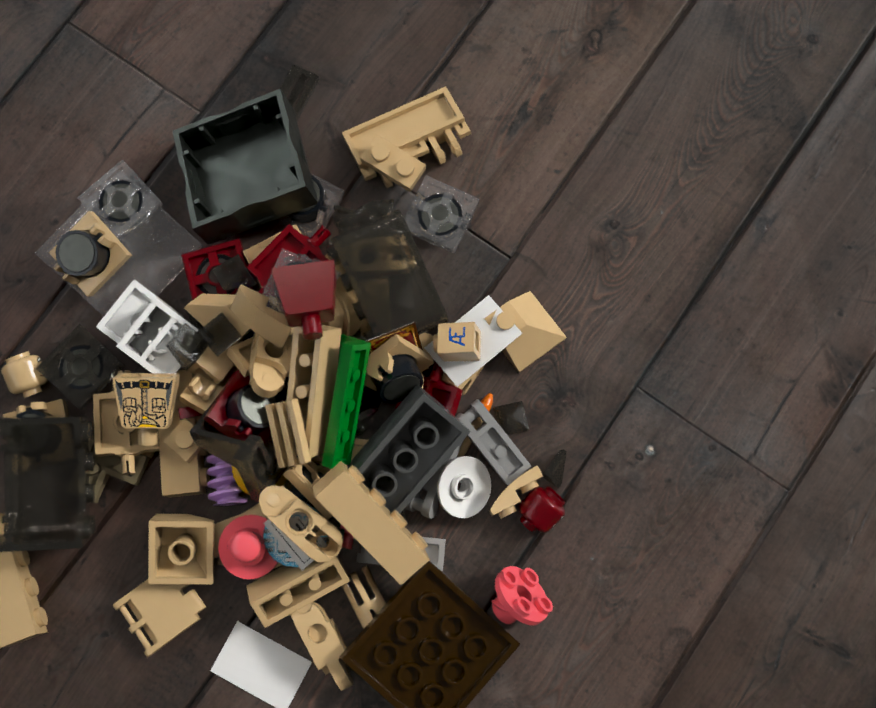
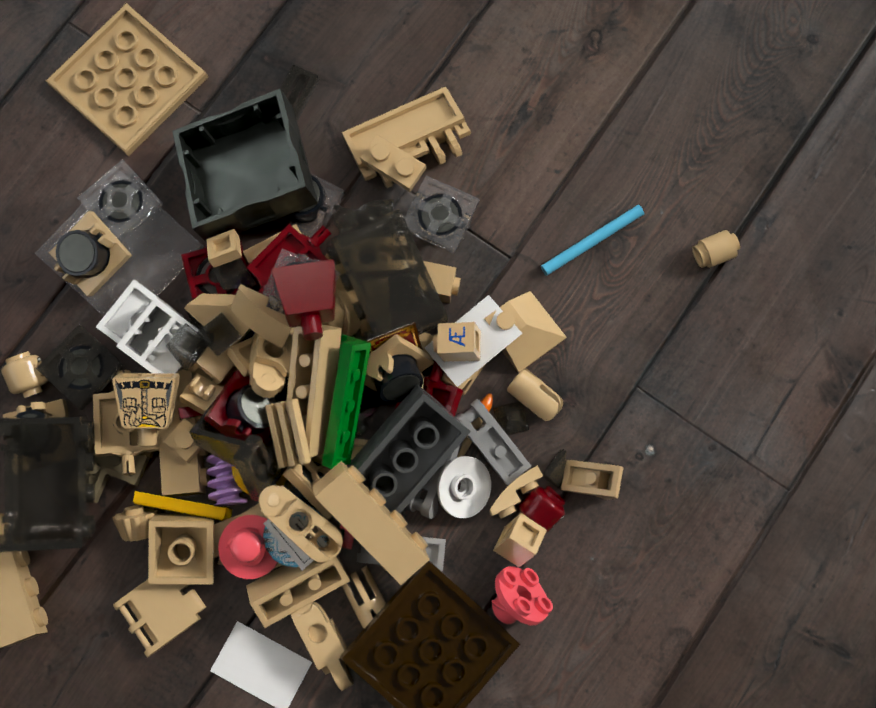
none -> tan tile [46,3,208,157]
none -> tan piece [112,505,157,542]
none -> yellow tile [133,491,232,521]
none -> tan plate [206,229,242,268]
none -> tan brick [415,261,461,303]
none -> tan brick [493,513,547,567]
none -> tan arm [507,368,563,421]
none -> medium azure bar [541,205,644,276]
none -> tan slope [561,460,623,500]
none -> tan brick [692,230,740,268]

